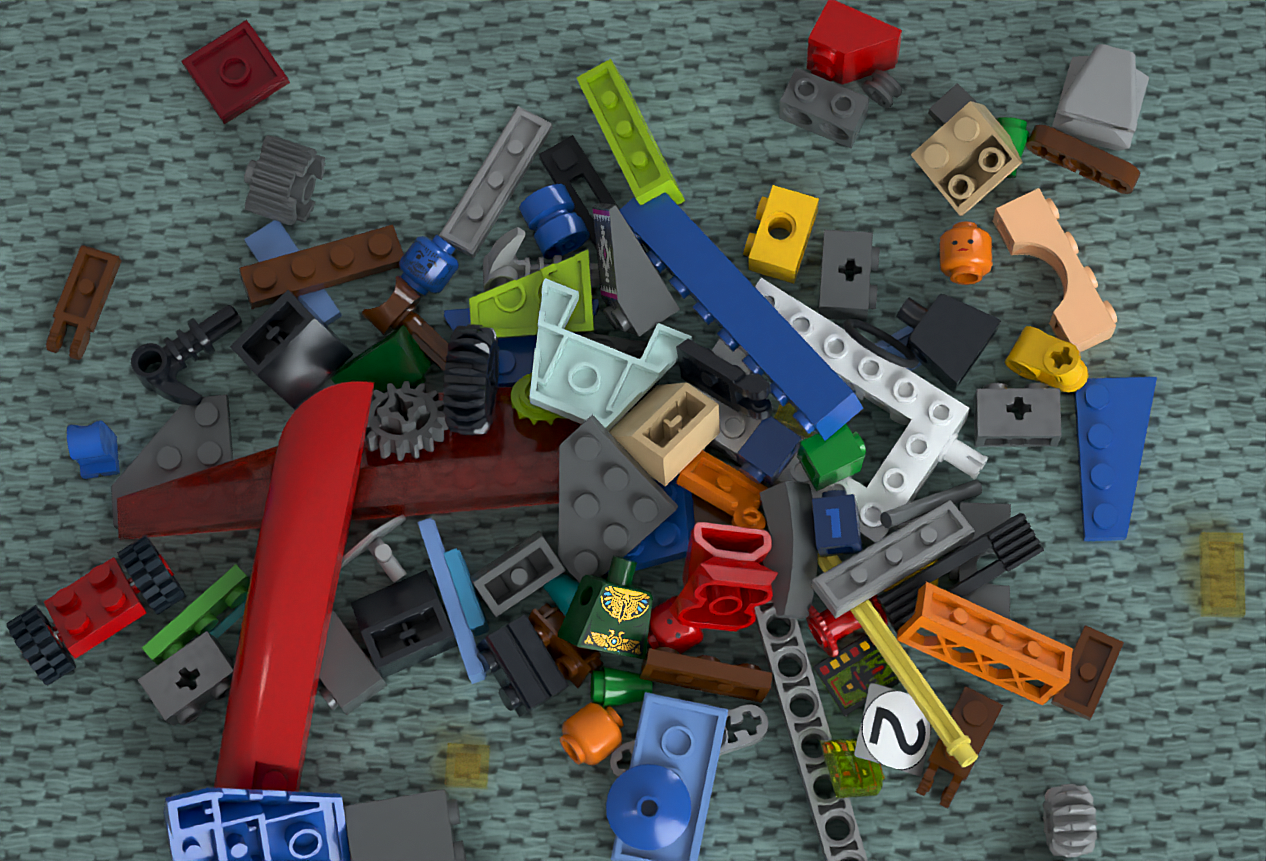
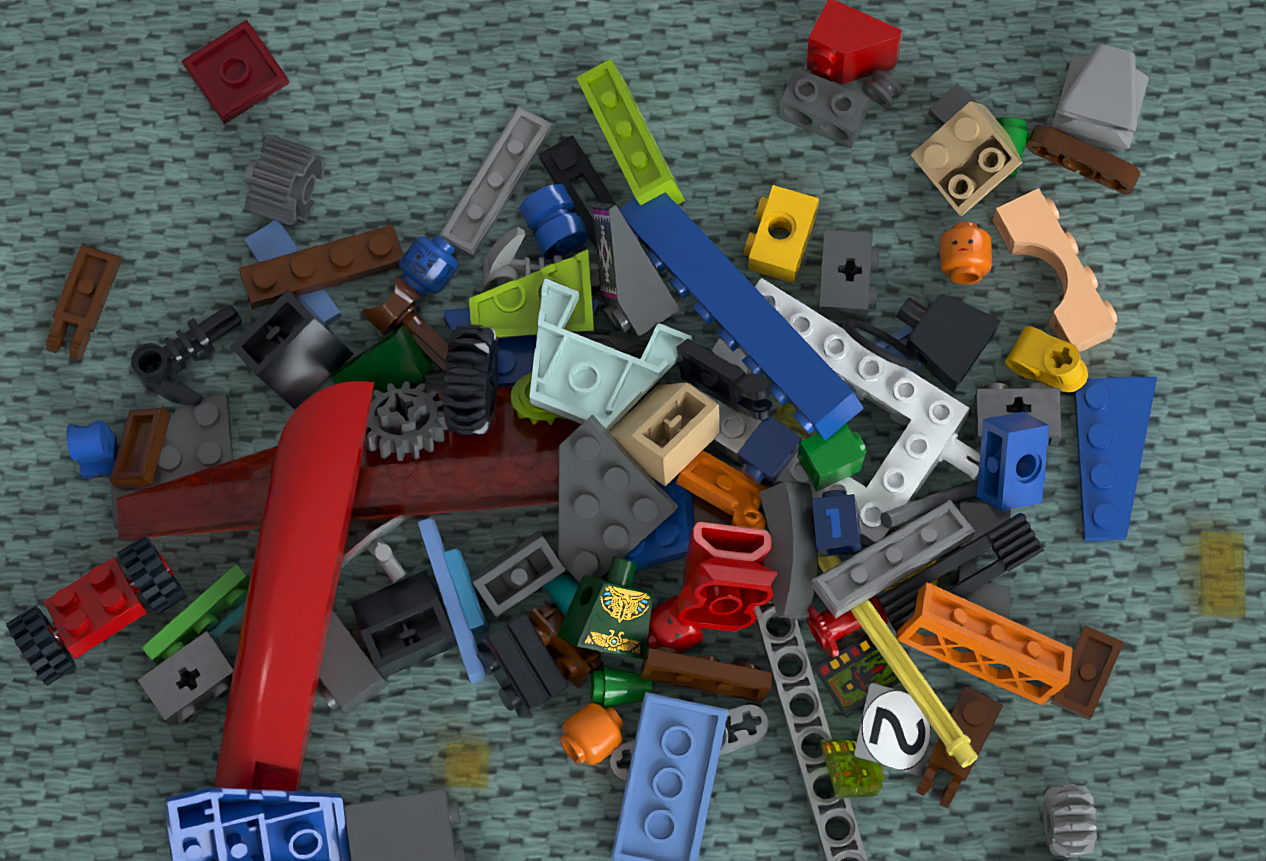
blue dish [606,764,691,850] -> none
none -> reddish brown tile [110,408,171,488]
none -> blue brick [977,412,1049,511]

